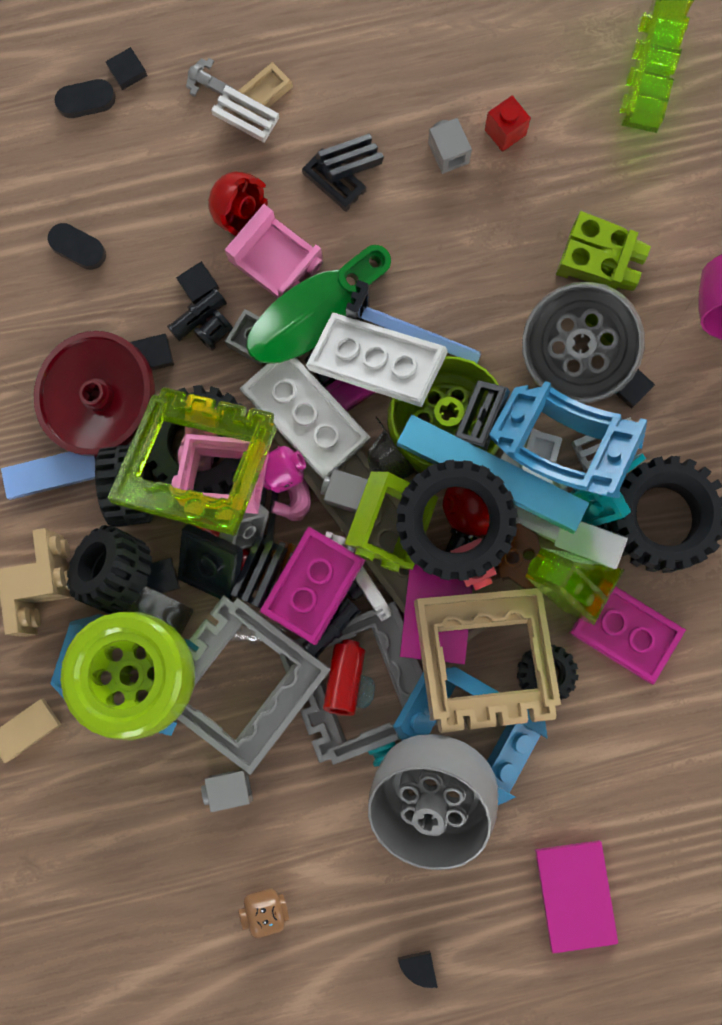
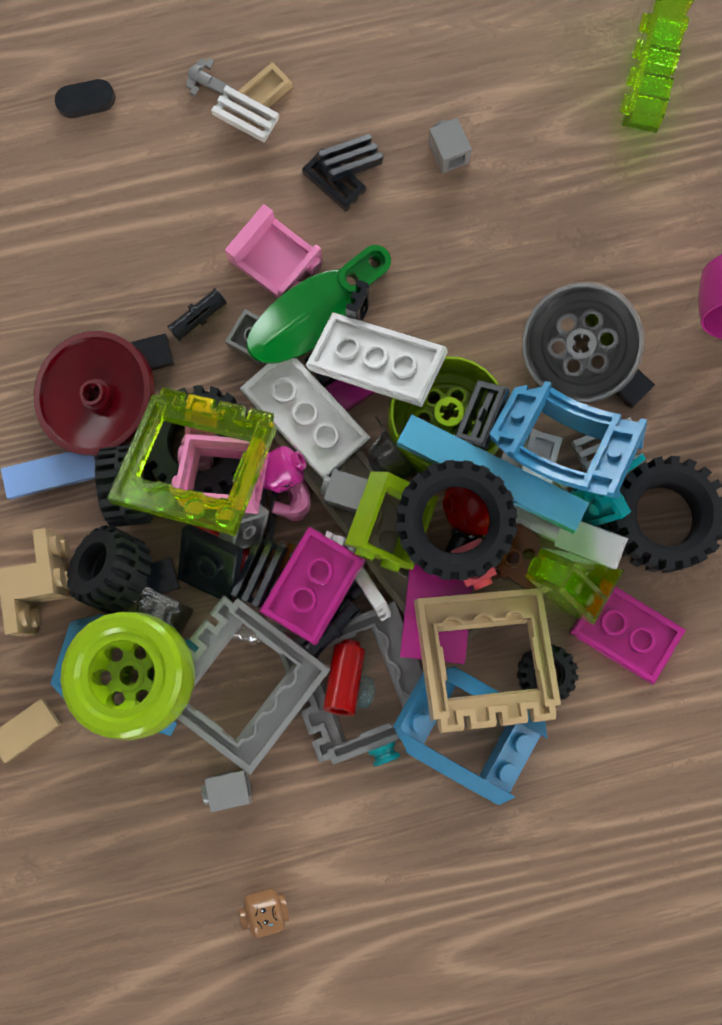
black tile [48,223,106,270] -> none
black tile [105,47,148,90] -> none
black tile [176,261,219,305] -> none
black bush [193,310,233,351] -> none
red cylinder [208,171,268,236] -> none
light blue tile [361,307,481,364] -> none
light grey wheel [368,734,499,870] -> none
black tile [398,950,438,988] -> none
red brick [484,95,531,152] -> none
dark pink tile [535,840,619,953] -> none
lime hips [556,211,651,291] -> none

